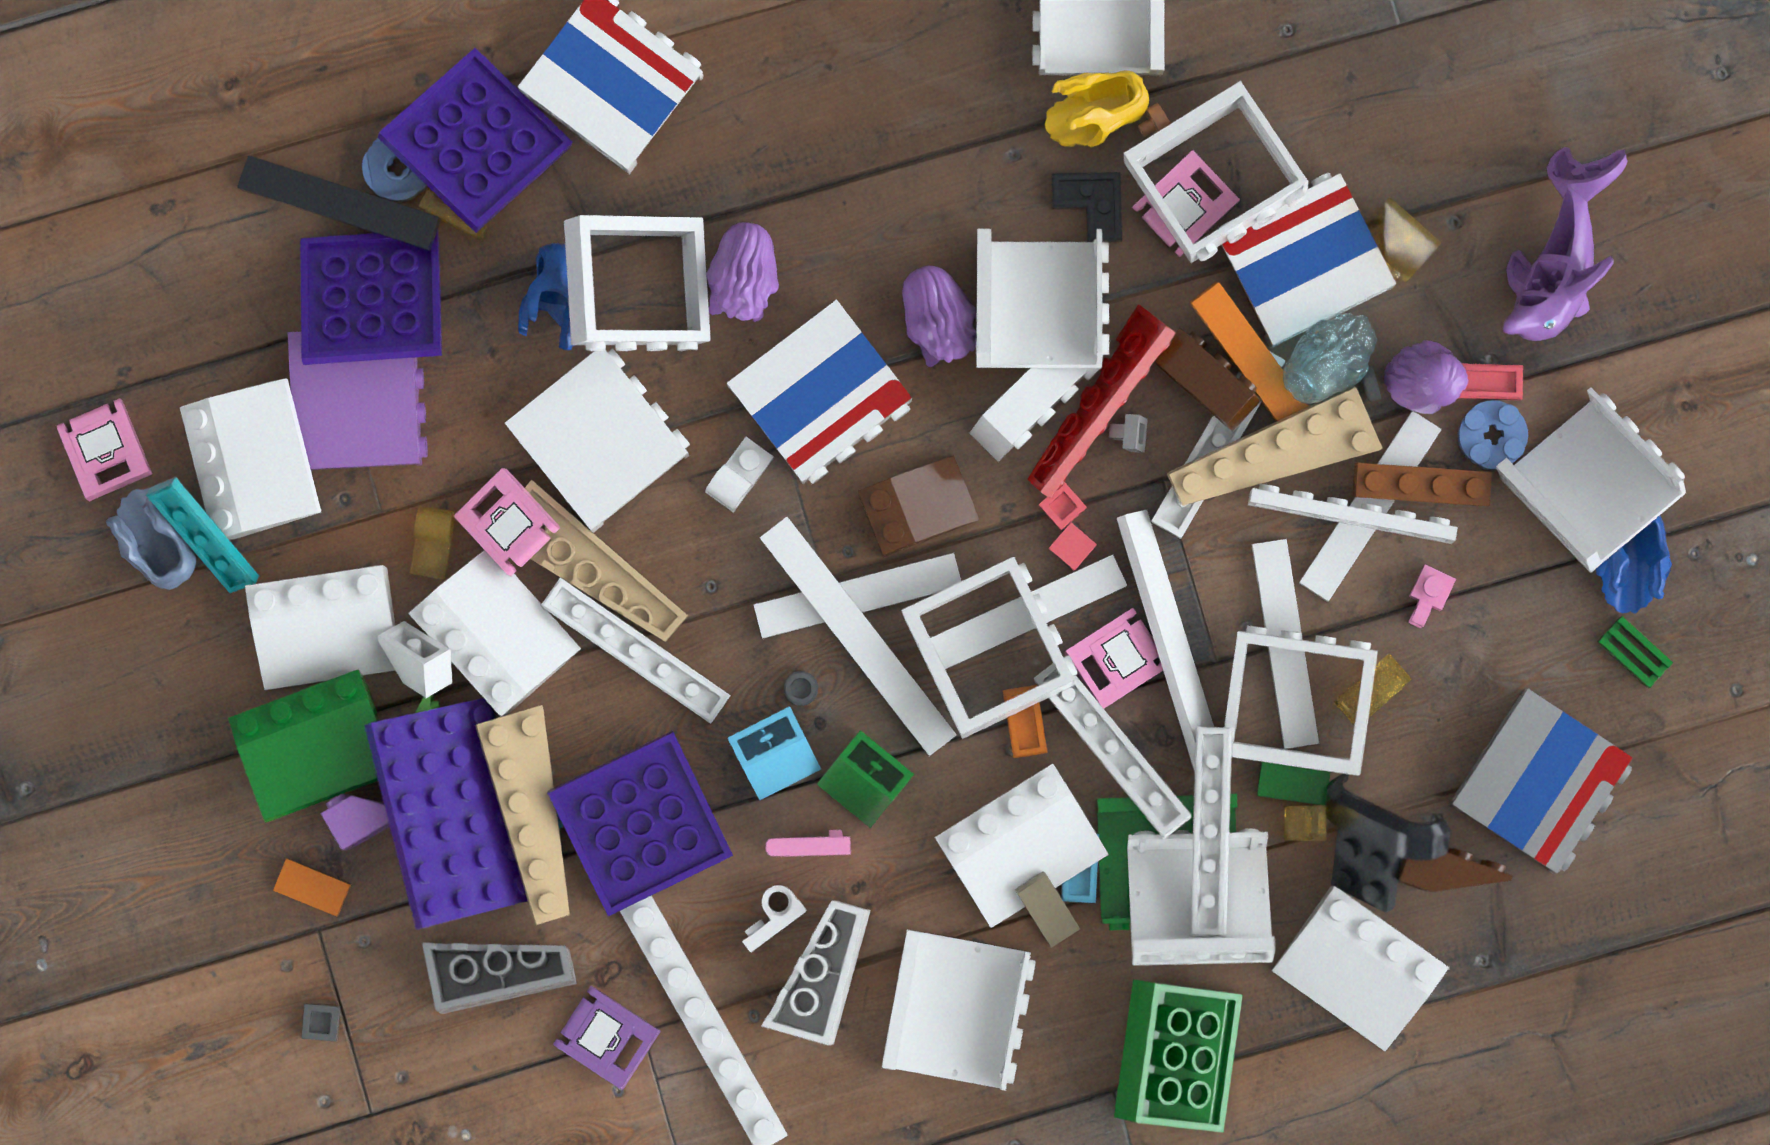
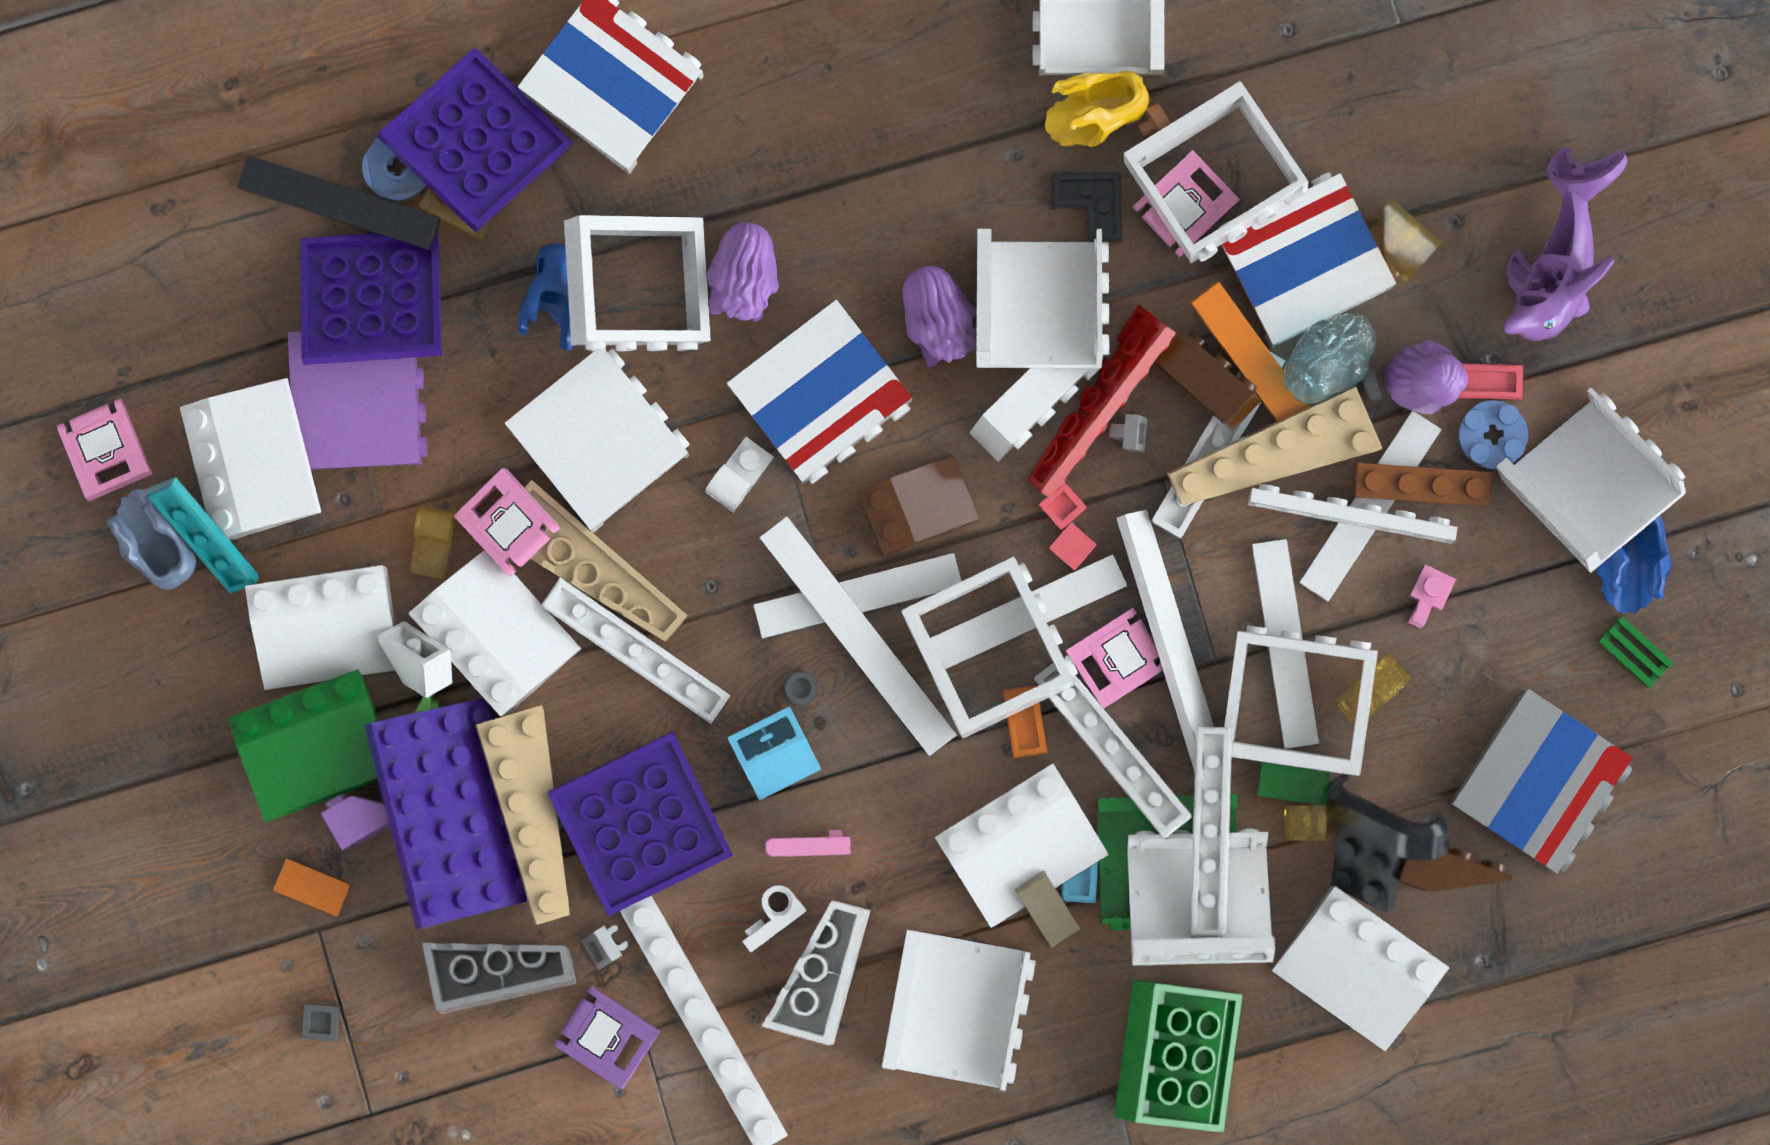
green slope [817,730,914,828] -> none
none -> light grey tile [581,926,628,970]

